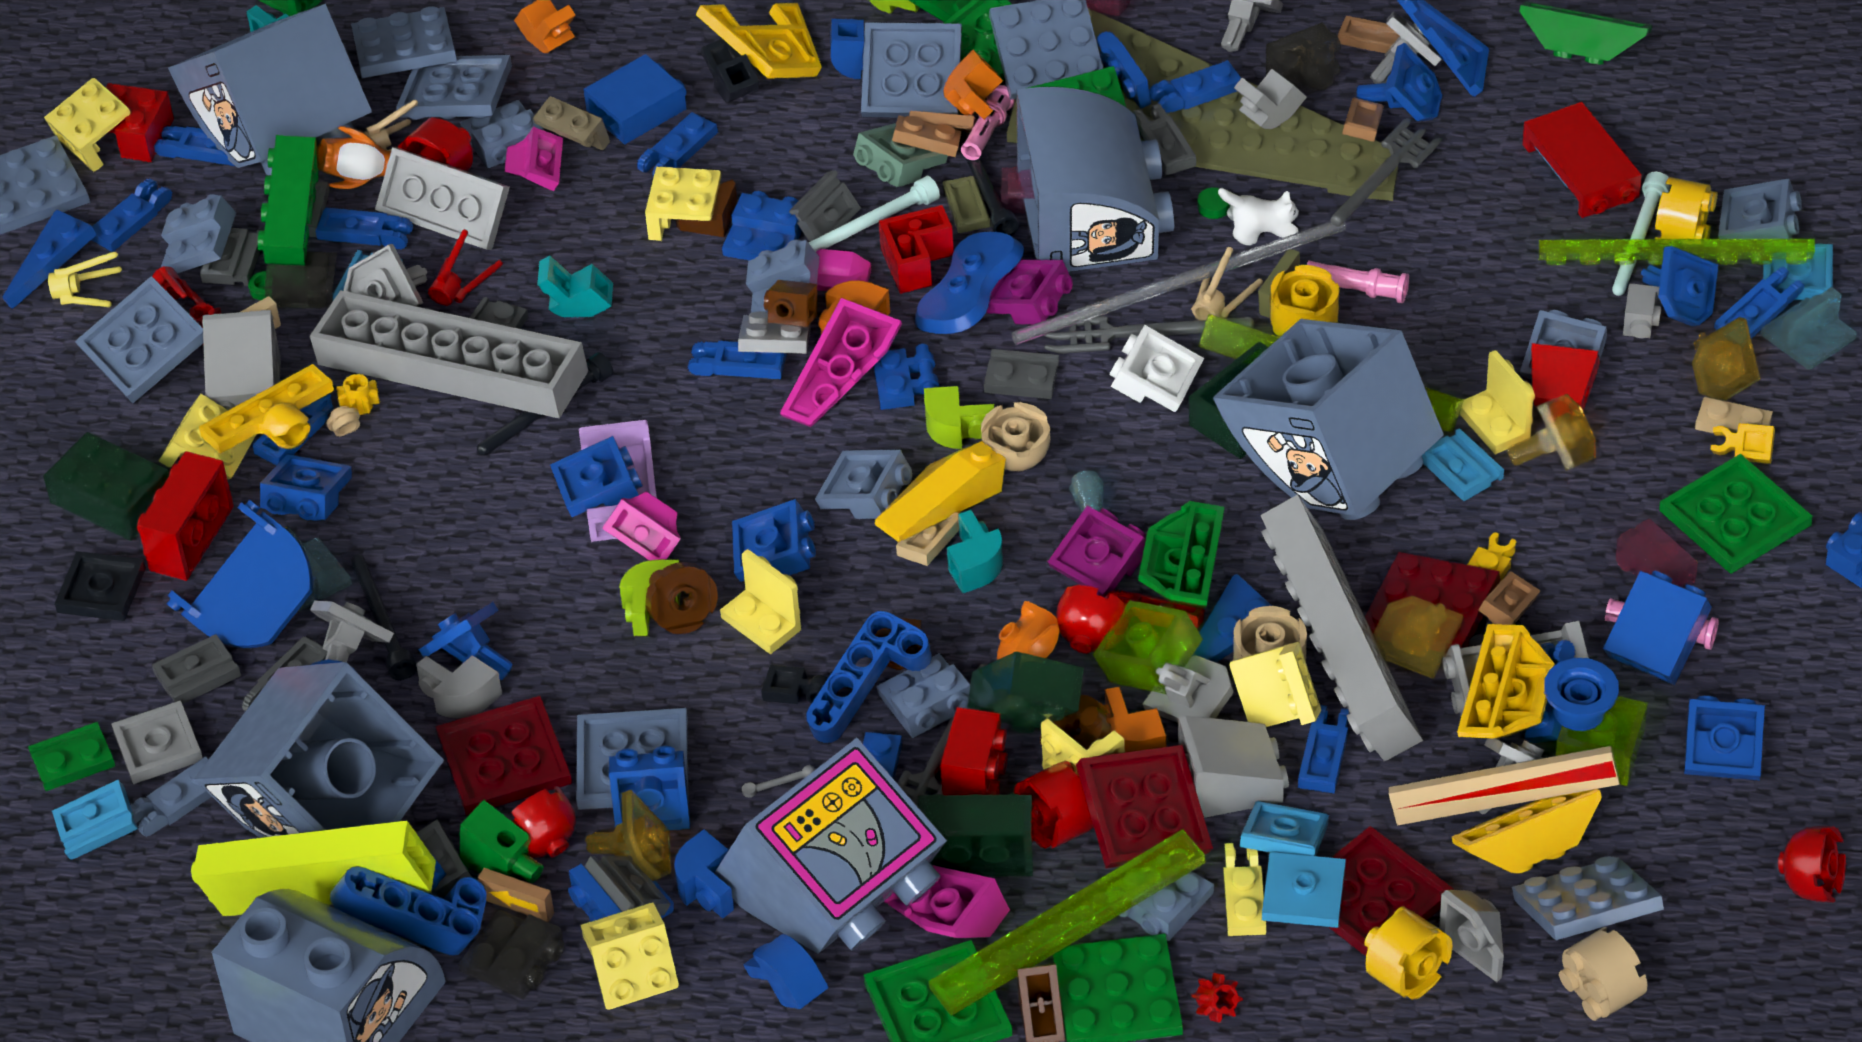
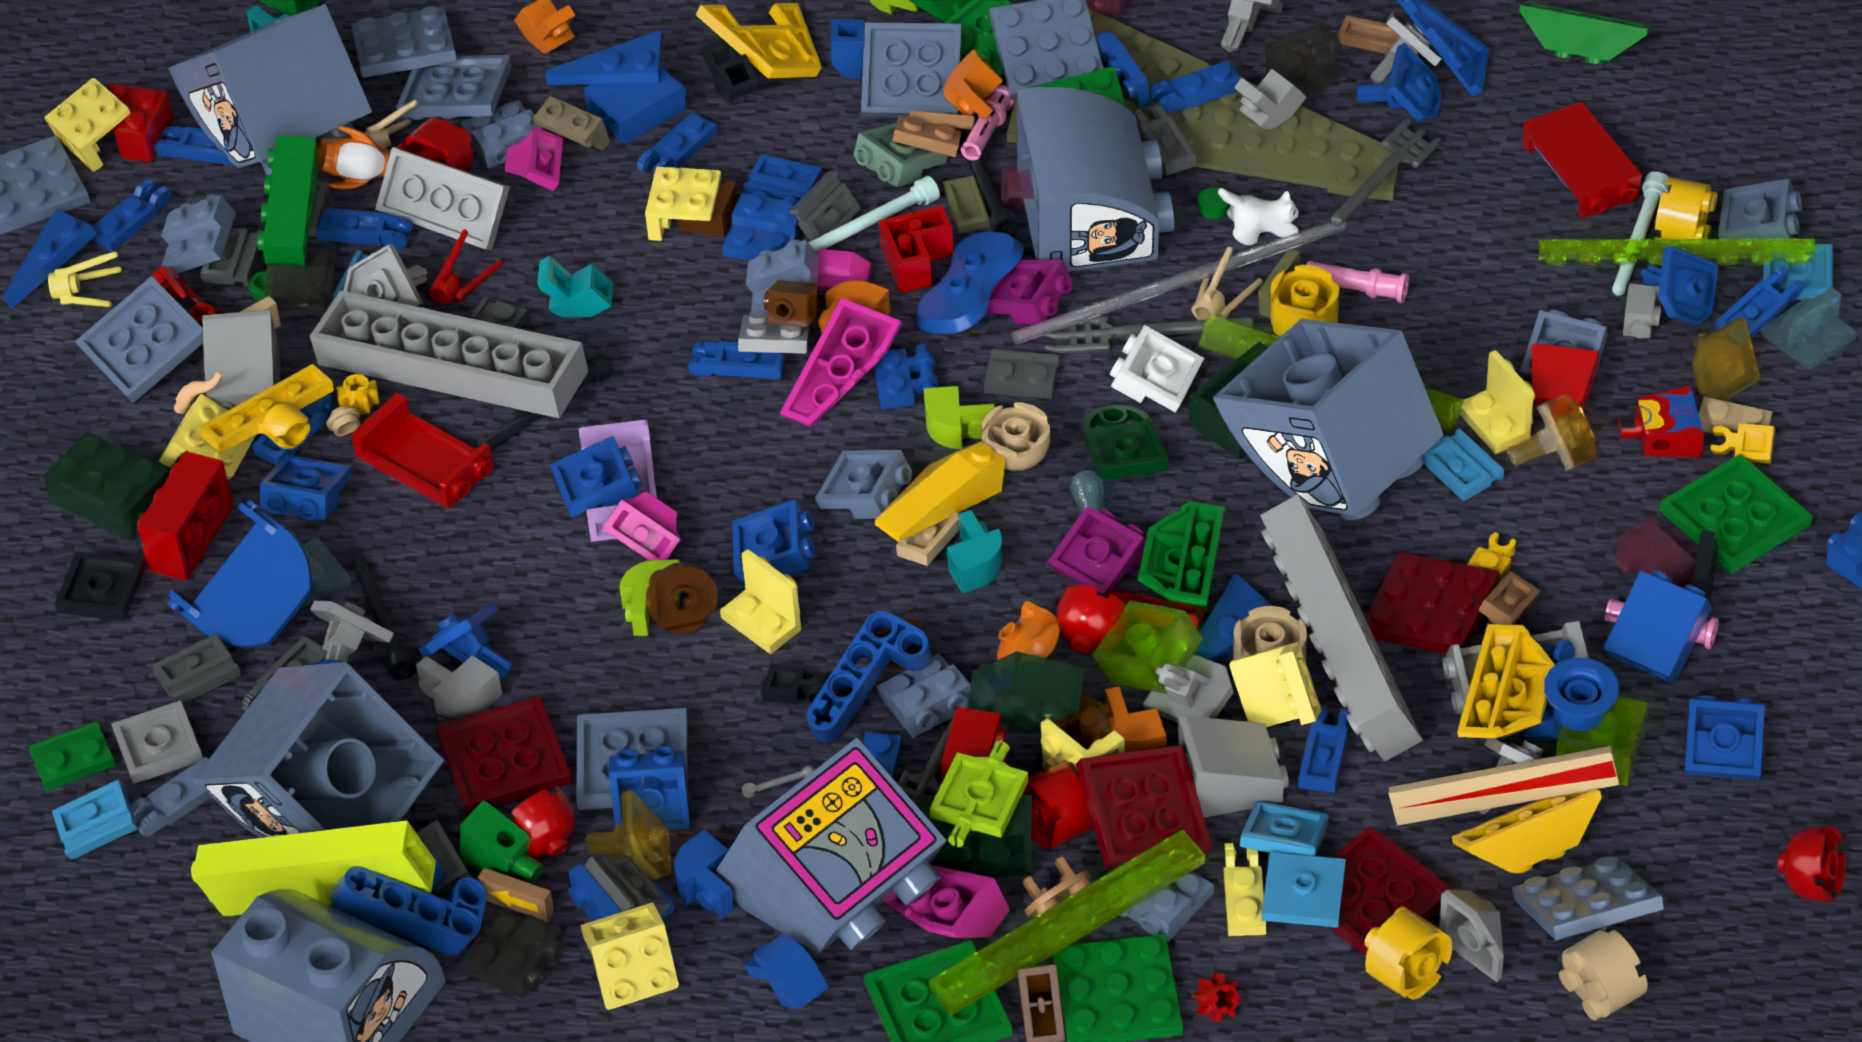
medium nougat tile [1342,98,1384,142] -> none
clear yellow piece [1374,596,1463,679] -> none
none -> light nougat animal [174,372,222,414]
none -> red panel [351,393,494,509]
none -> blue wing [545,31,662,85]
none -> blue plate [743,154,823,201]
none -> lime plate [930,741,1028,847]
none -> medium nougat plate [1022,856,1092,923]
none -> dark green plate [1083,405,1169,480]
none -> red torso [1618,386,1704,457]
none -> black tile [1692,531,1719,603]

